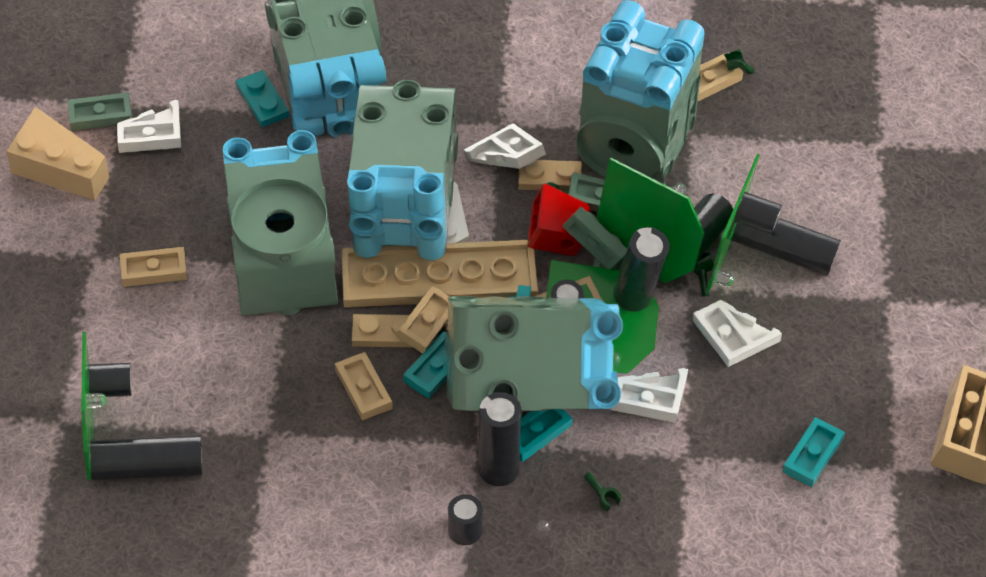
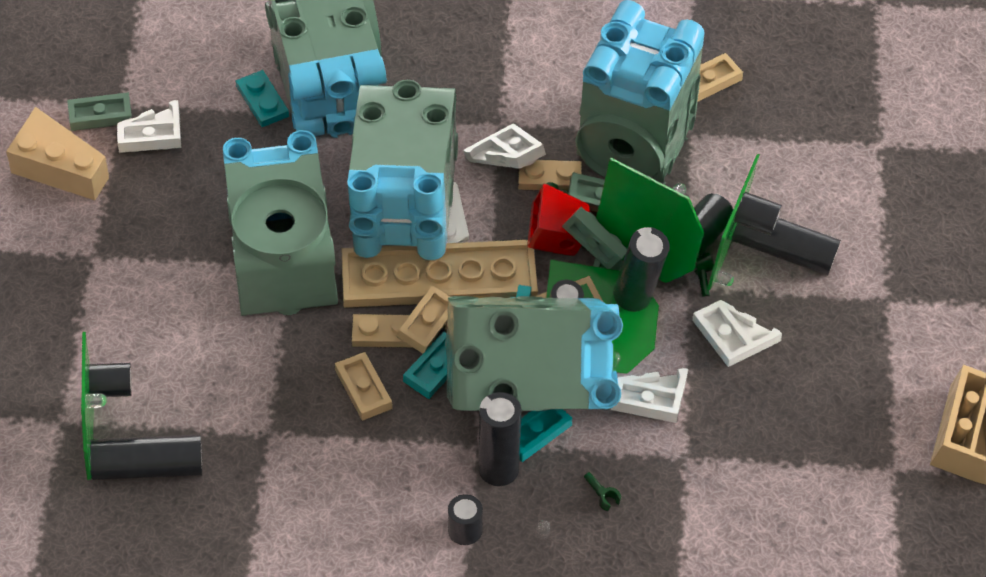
tan plate [120,247,187,287] -> none
dark green hand [724,49,754,74] -> none
teal plate [782,417,845,487] -> none

